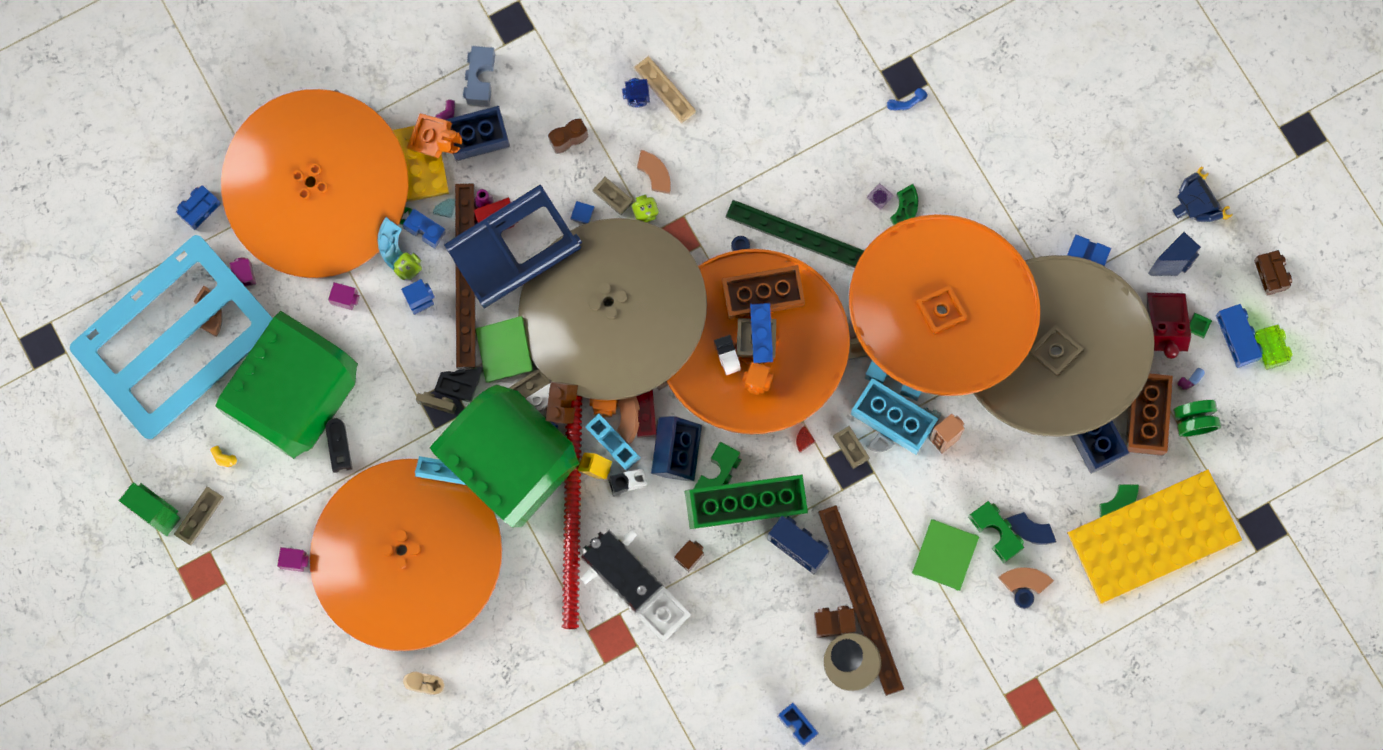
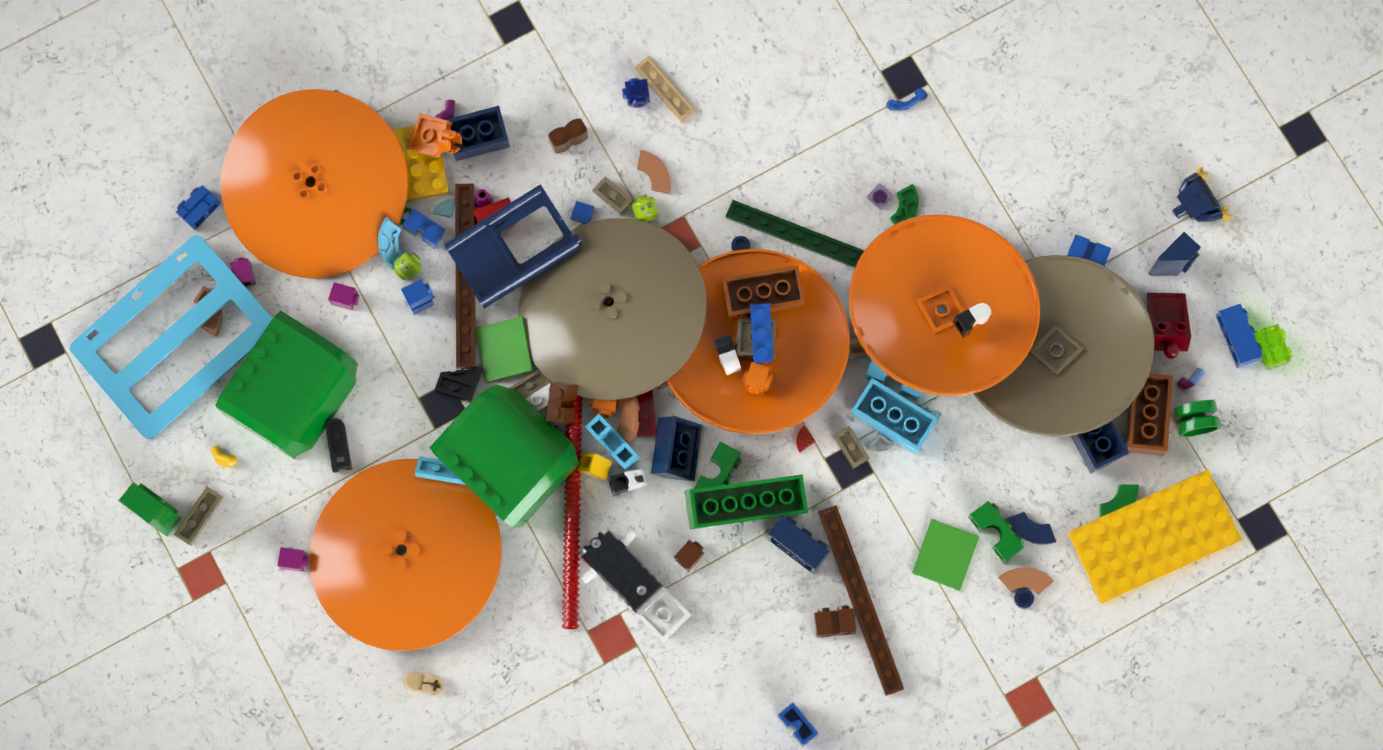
dark tan plate [416,392,456,414] -> none
sand blue arch [463,46,496,107] -> none
dark tan piece [824,633,881,691] -> none
nougat brick [929,414,965,454] -> none
green tile [1190,312,1212,339] -> none
reddish brown brick [1254,250,1292,296] -> none
none -> leg [953,303,991,338]

